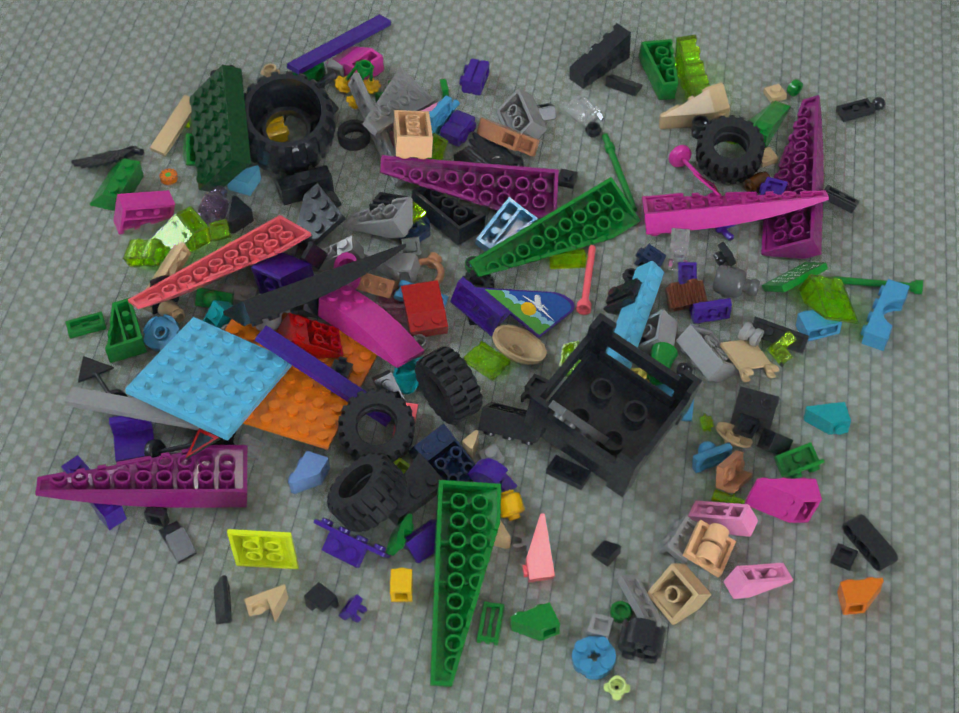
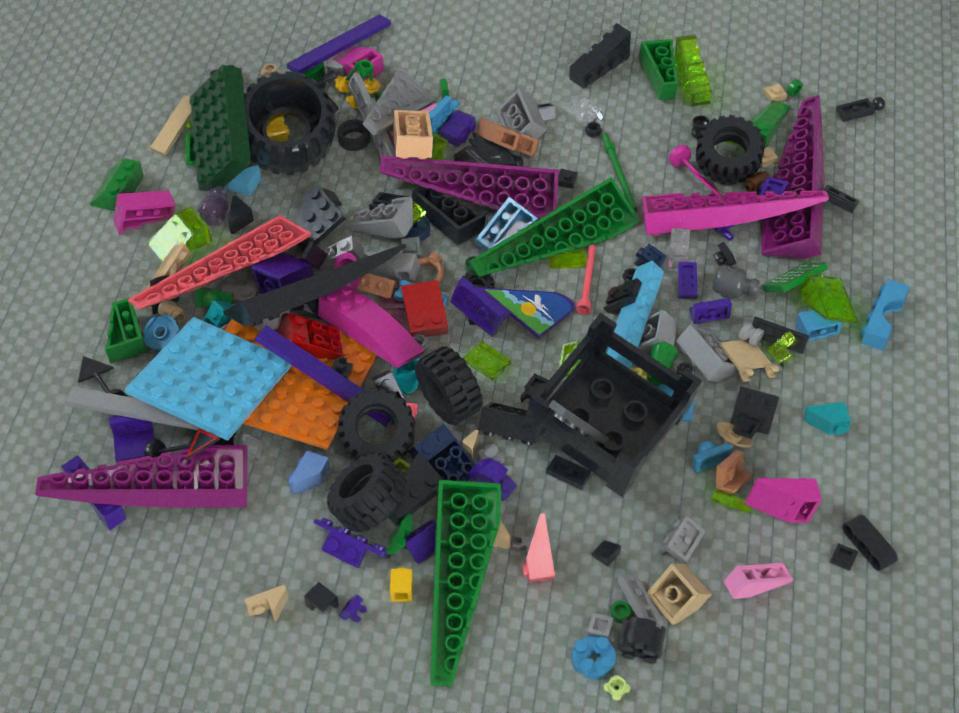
green tile [65,311,107,339] -> none
black animal [71,146,144,169] -> none
clear neon green brick [123,238,166,267] -> none
black tile [144,507,170,527] -> none
orange tile [159,168,178,185] -> none
slope [159,521,197,564] -> none
clear neon green plate [209,219,231,242] -> none
black slope [214,575,232,624] -> none
neon yellow slope [227,529,299,569] -> none
black slope [274,165,334,206] -> none
dark purple brick [459,58,490,95] -> none
green tile [477,601,505,646] -> none
tan dish [492,325,547,365] -> none
yellow head [500,489,525,521] -> none
green slope [510,602,560,641] -> none
black slope [605,74,643,96] -> none
tan wedge [659,82,730,129] -> none
copper brick [665,278,707,312] -> none
light nougat plate [682,520,736,577] -> none
bright pink slope [688,500,758,537] -> none
clear neon green plate [699,413,714,432] -> none
black panel [756,428,793,455] -> none
green bracket [773,442,825,479] -> none
green piece [831,276,923,295] -> none
orange slope [837,577,884,615] -> none

